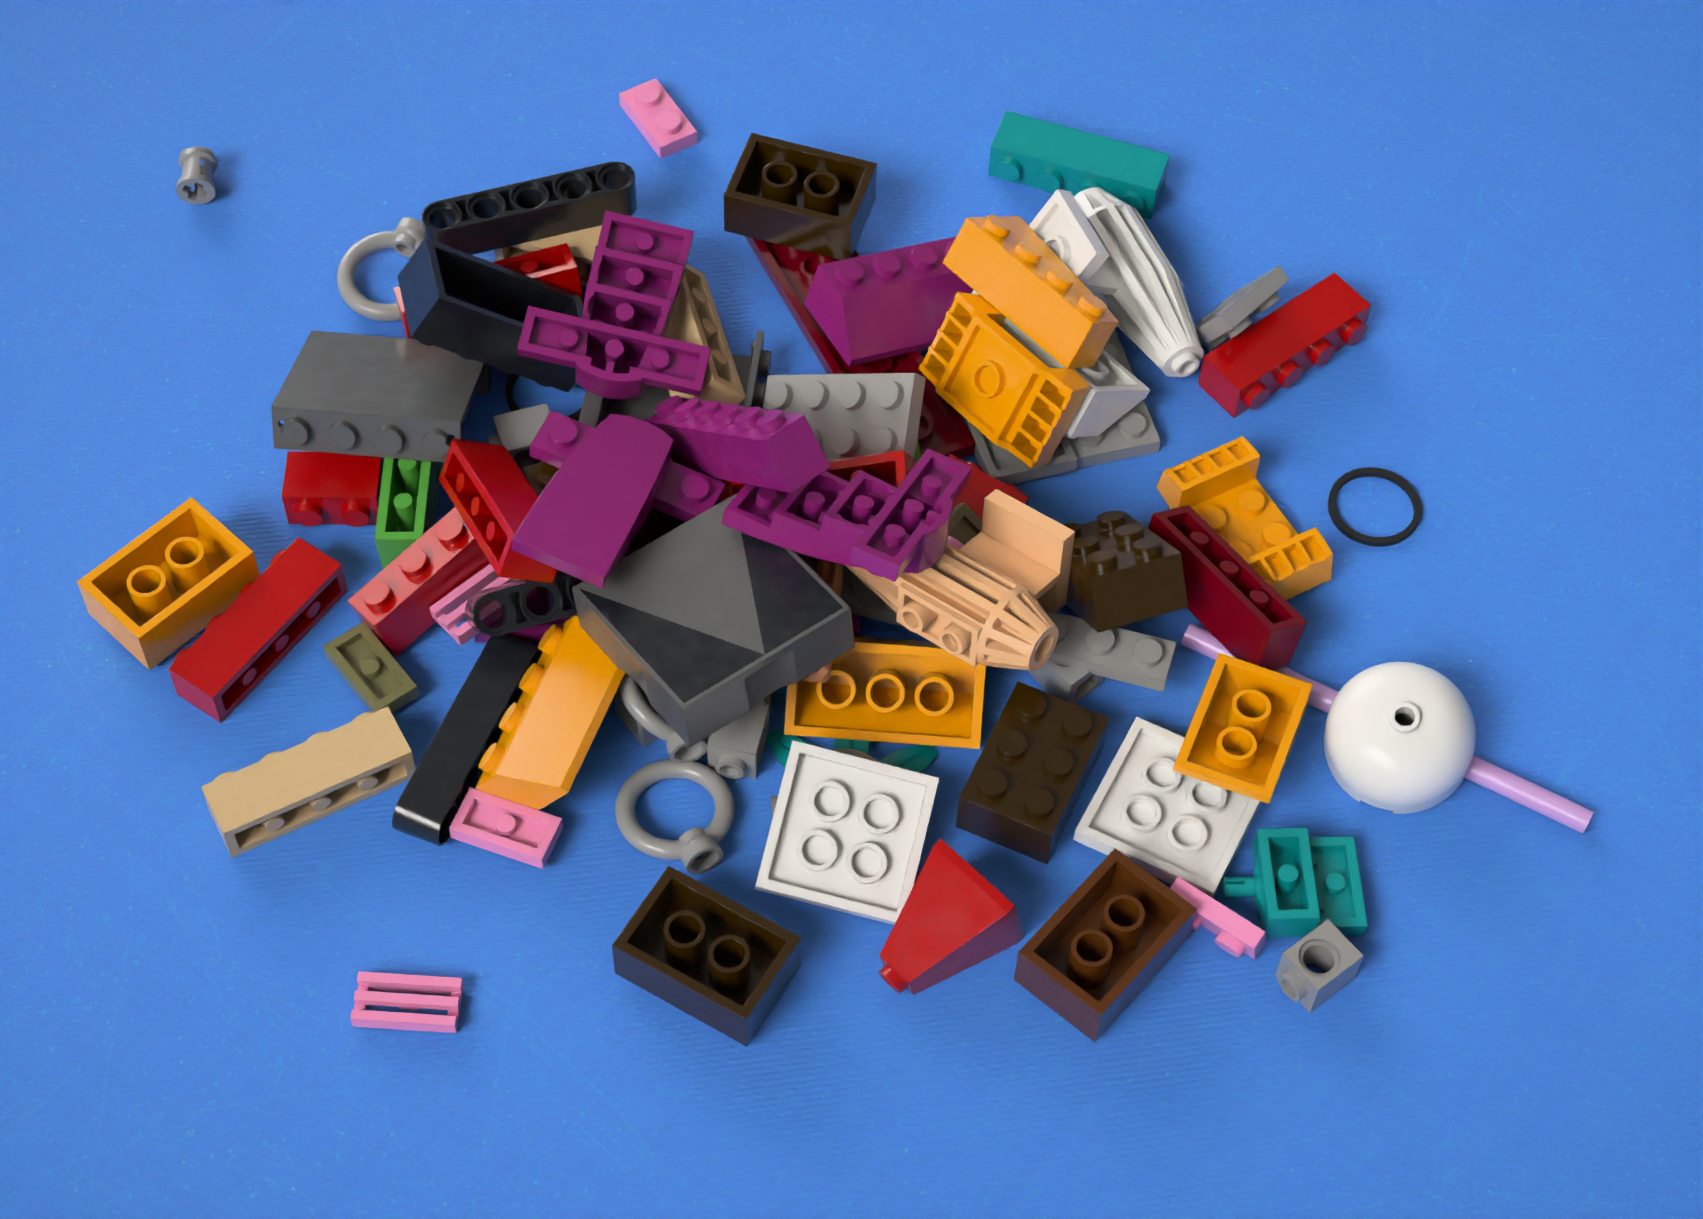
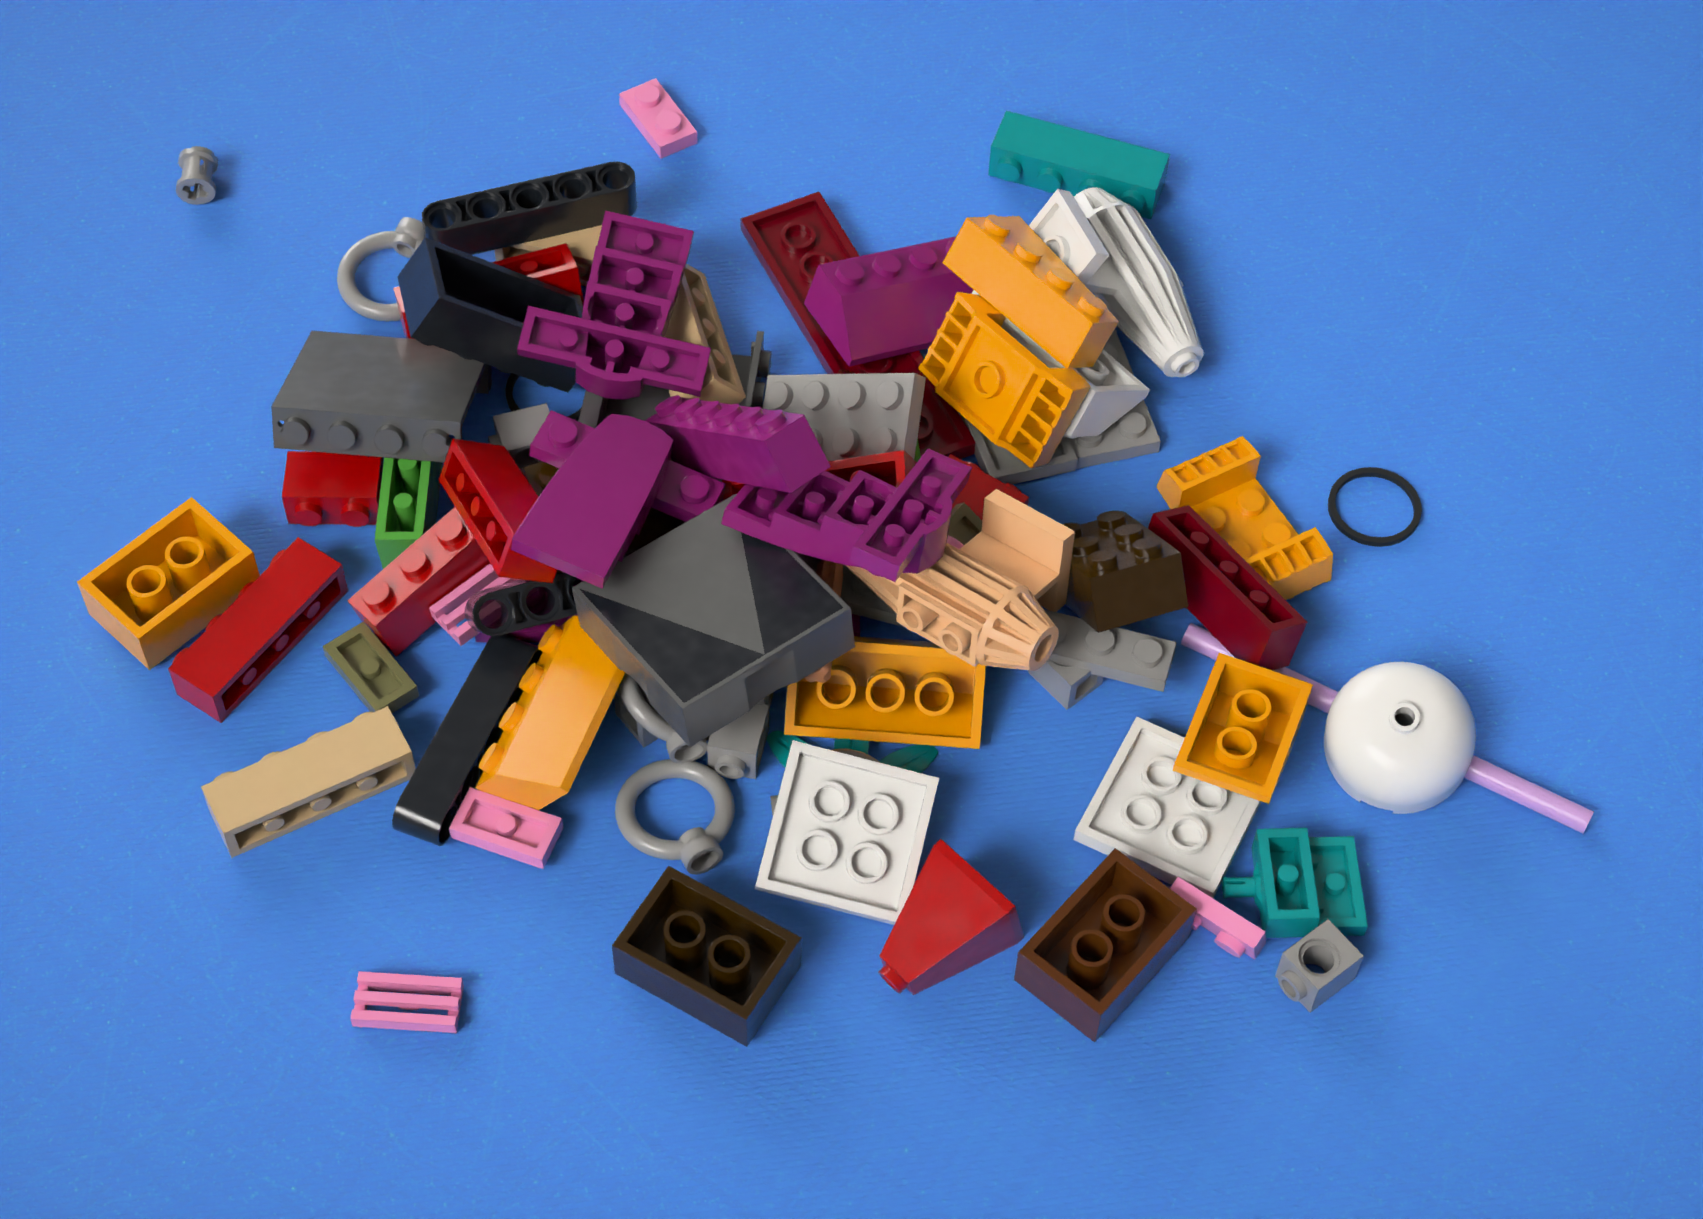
dark brown brick [723,133,877,260] -> none
dark brown brick [956,681,1109,864] -> none
light grey plate [1195,265,1290,351] -> none
red brick [1198,272,1371,418] -> none

